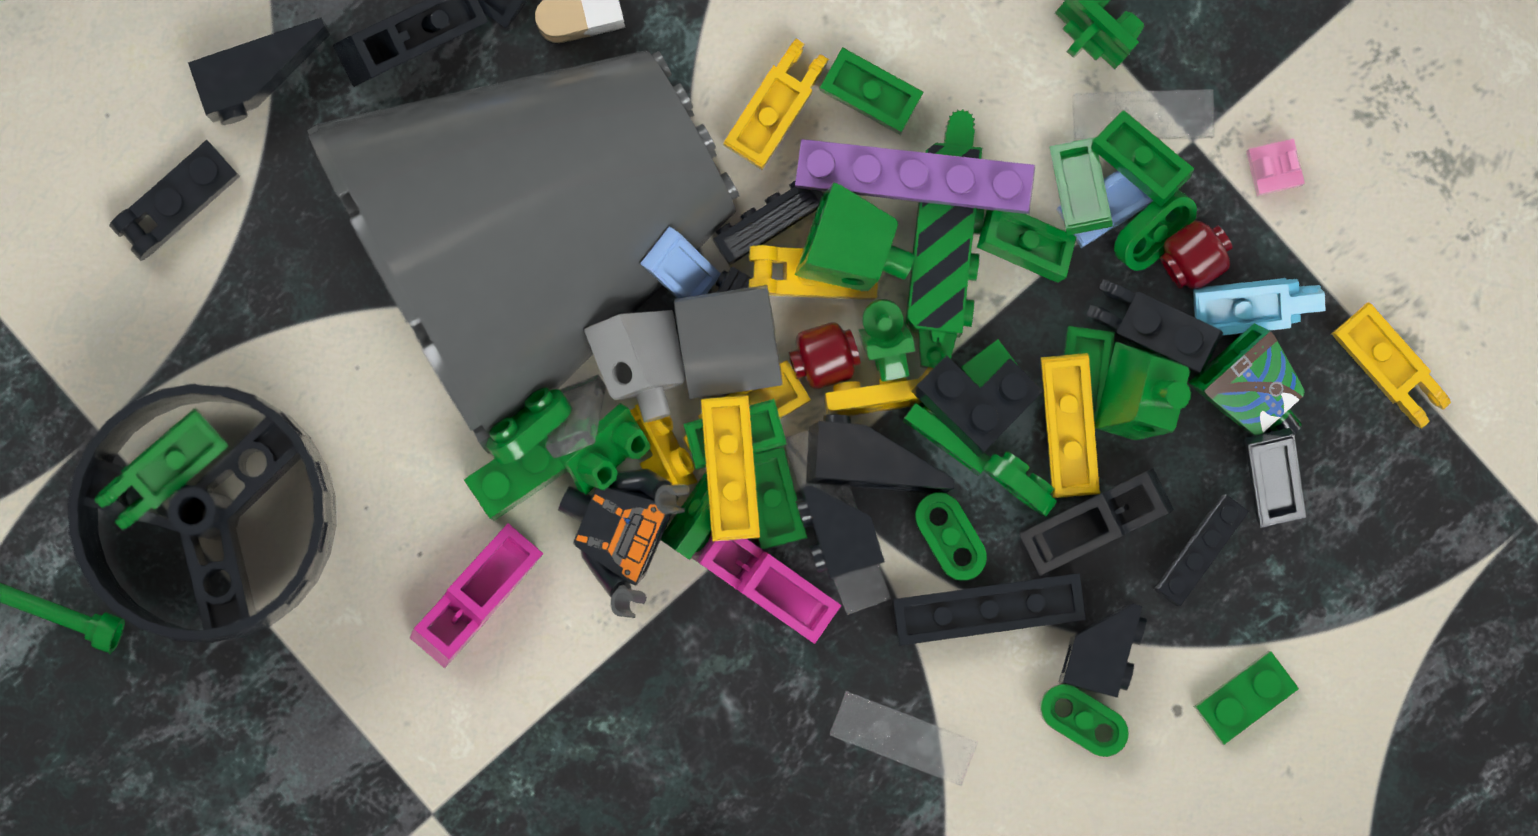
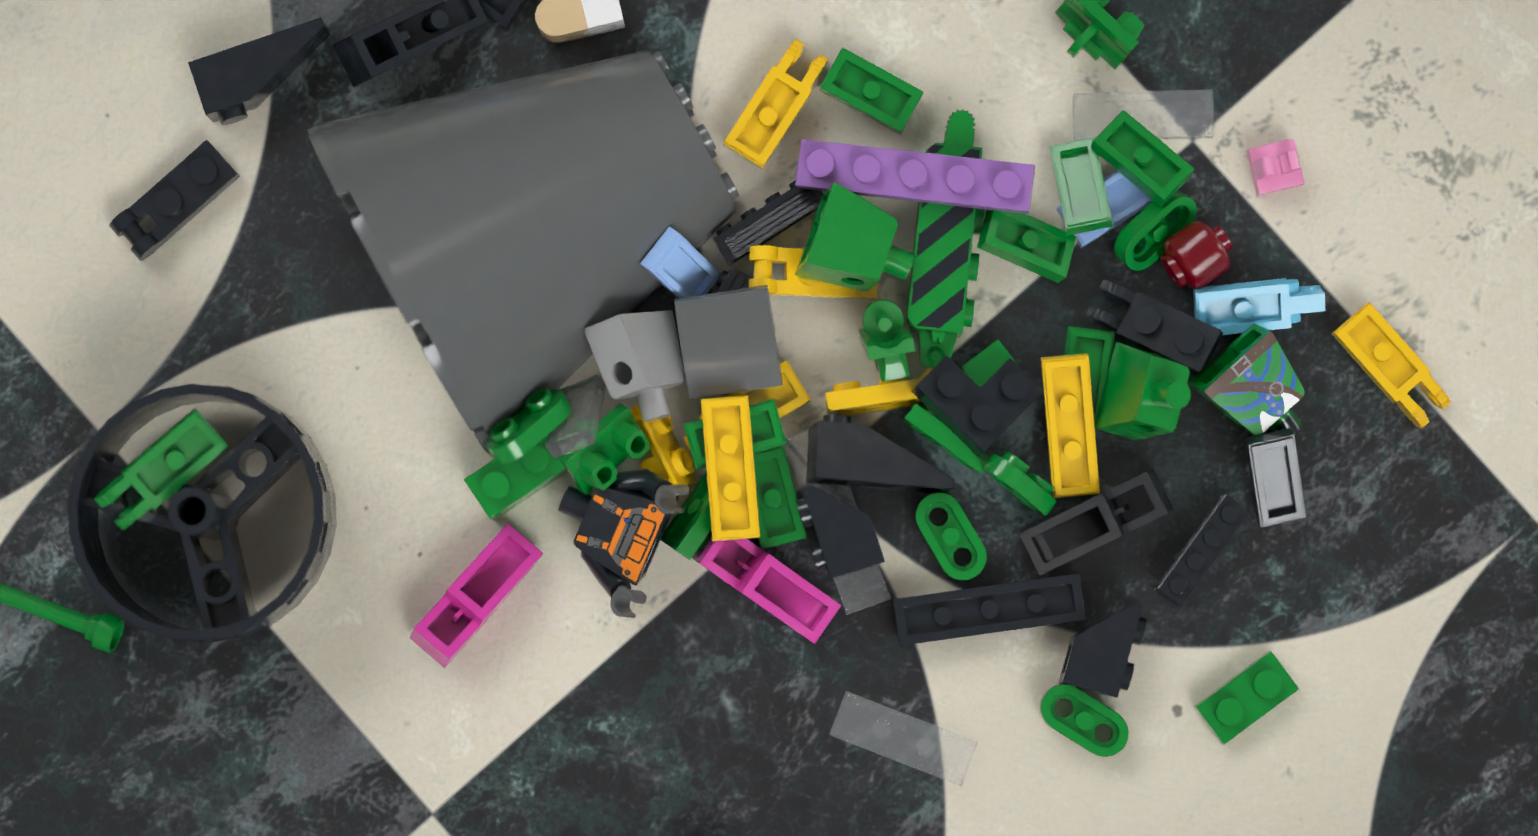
dark red head [788,322,861,389] -> none

